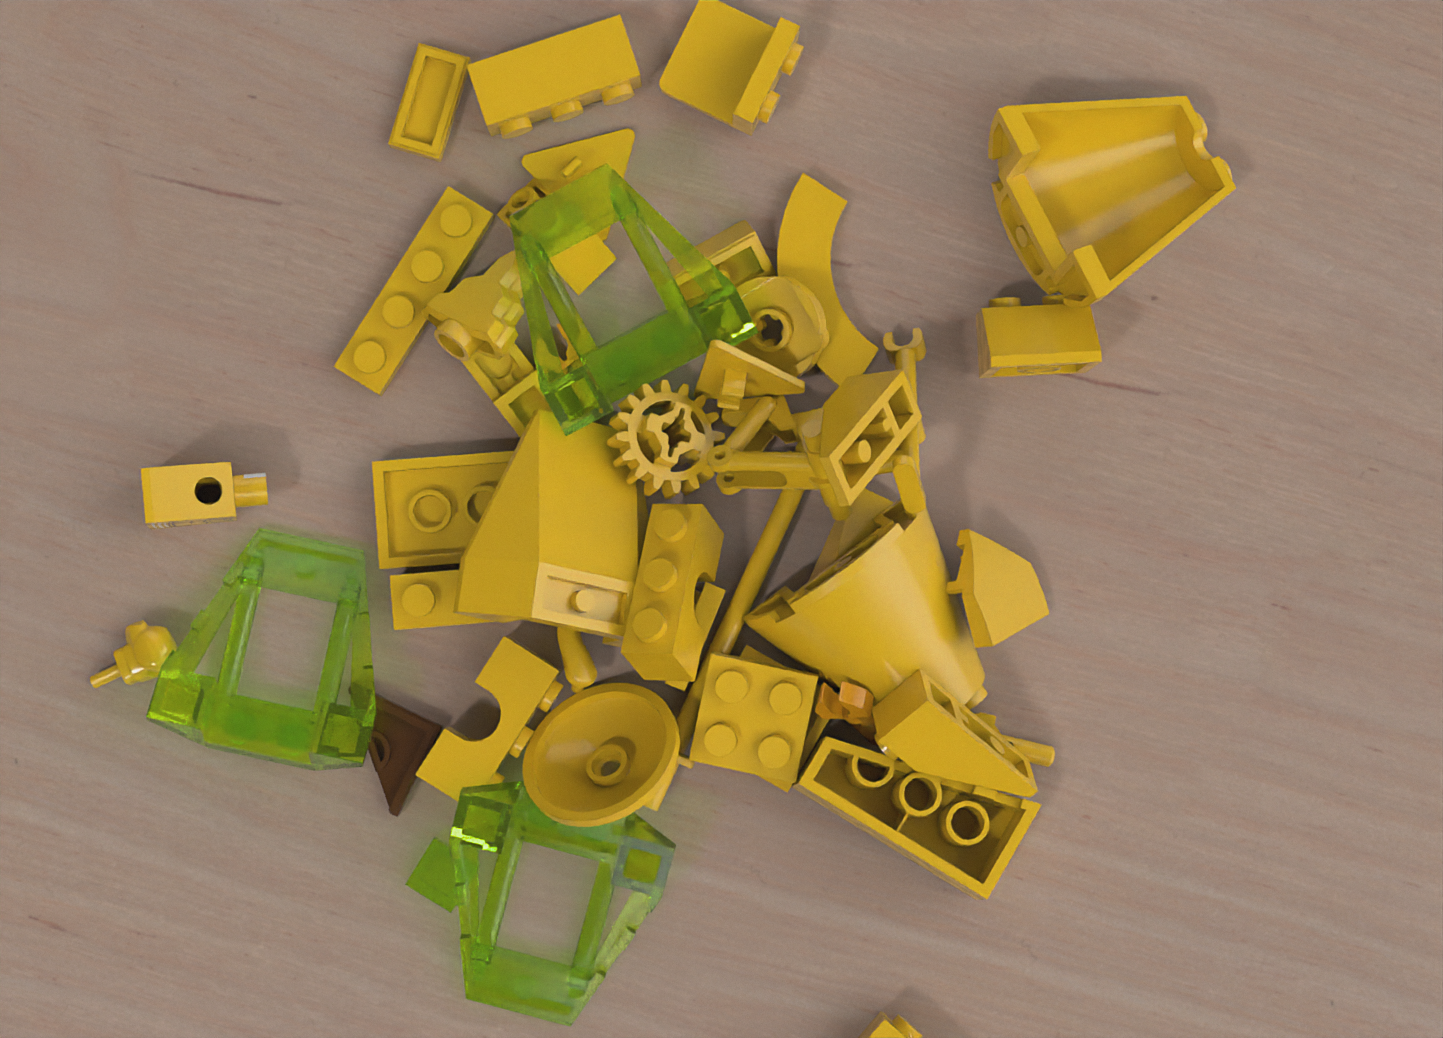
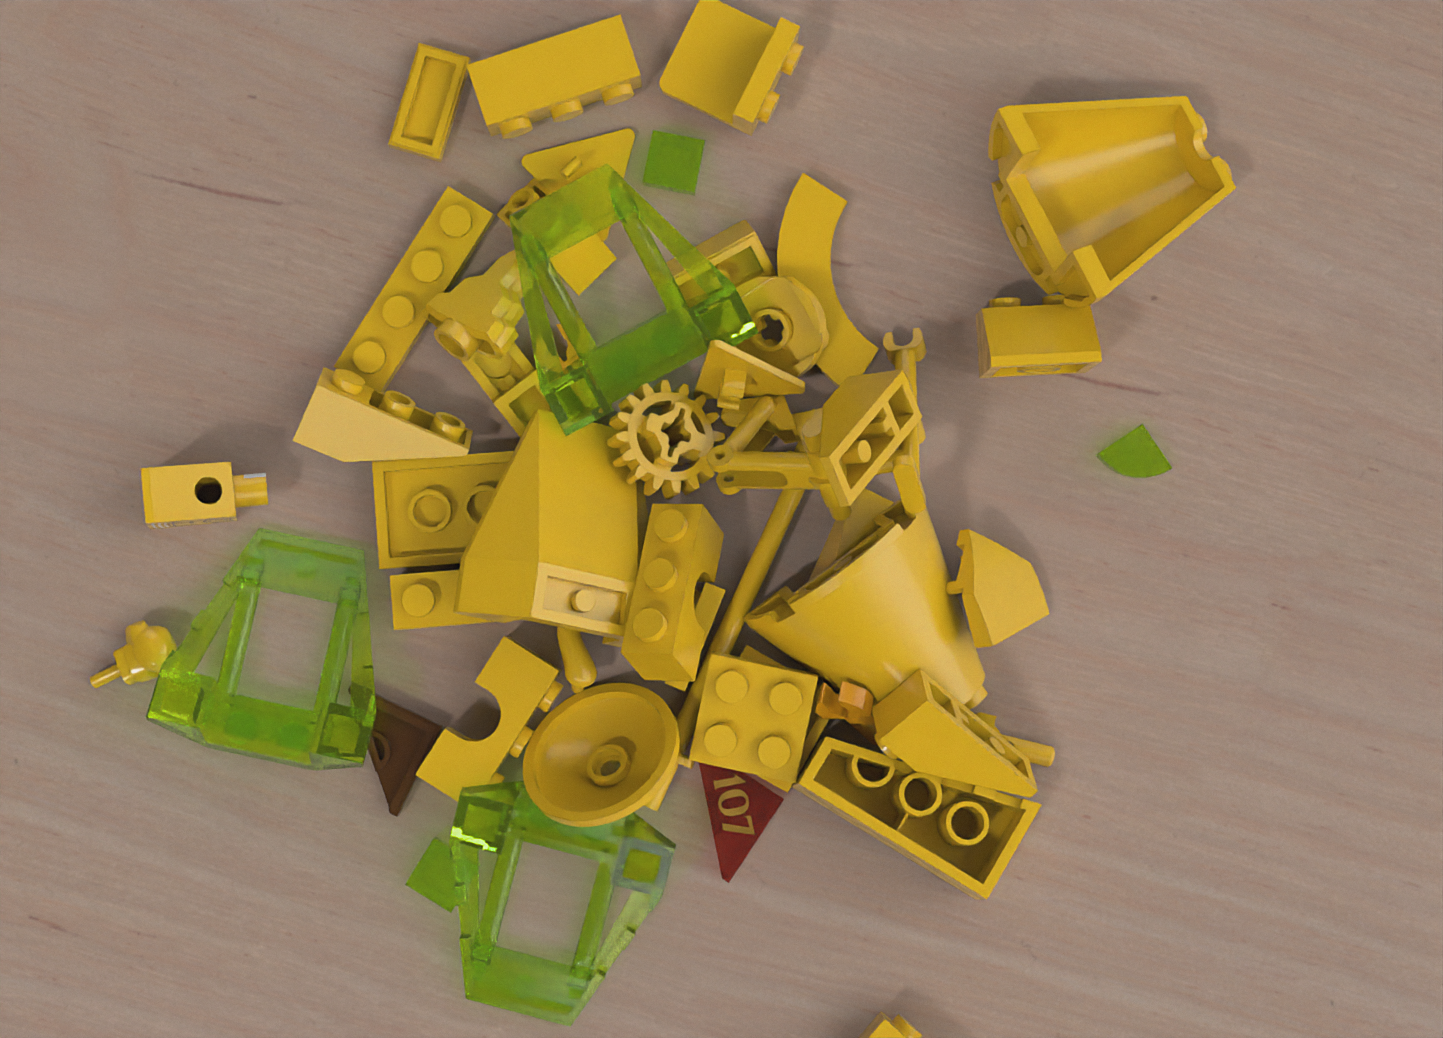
none -> yellow slope [293,367,473,462]
none -> clear neon green tile [642,130,705,196]
none -> clear red tile [699,763,784,883]
none -> clear neon green tile [1096,424,1172,478]

